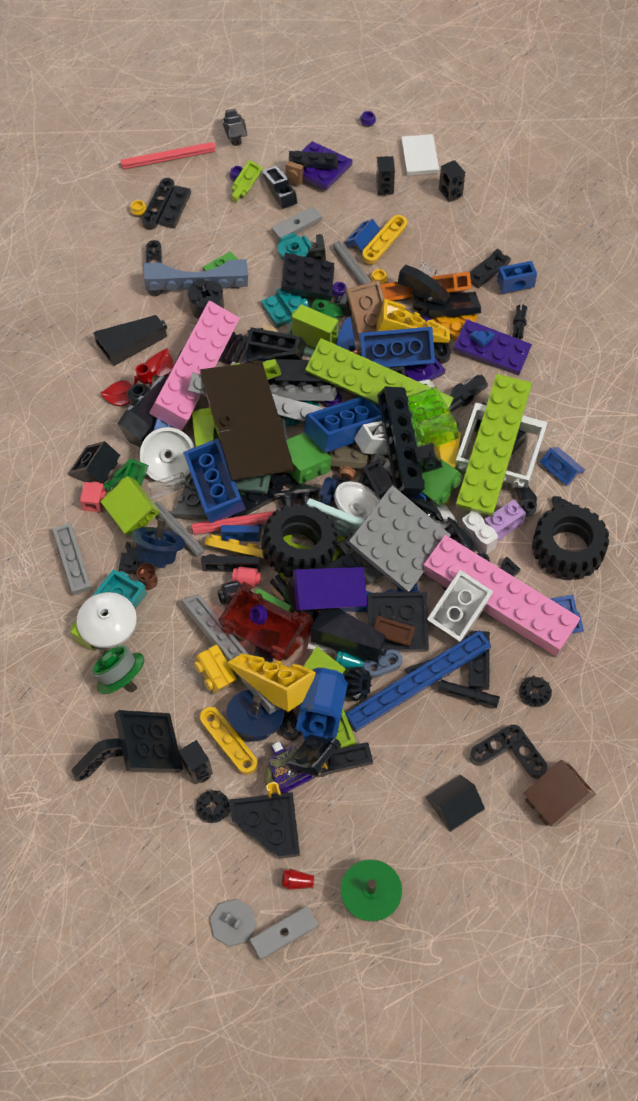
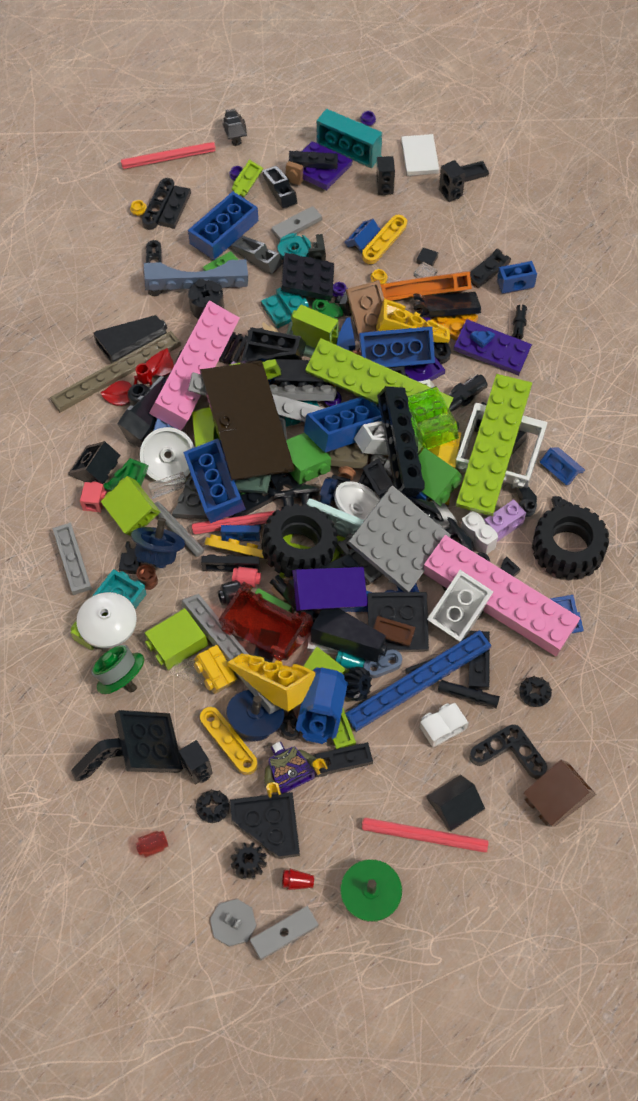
dark purple plate [250,605,268,625] -> none
black plate [287,734,341,776] -> none
light grey axle [333,241,371,285] -> none
black slope [397,264,451,305] -> none
black brick [415,443,443,473] -> none
none -> dark tan tile [50,331,181,413]
none -> clear red brick [135,830,169,858]
none -> lime brick [145,608,208,670]
none -> blue brick [188,191,259,260]
none -> dark grey slope [231,235,283,274]
none -> black gear [231,842,267,880]
none -> teal brick [316,108,382,168]
none -> coral axle [362,818,489,852]
none -> black tile [416,247,439,268]
none -> white brick [420,703,468,747]
none -> black tile [461,161,489,182]

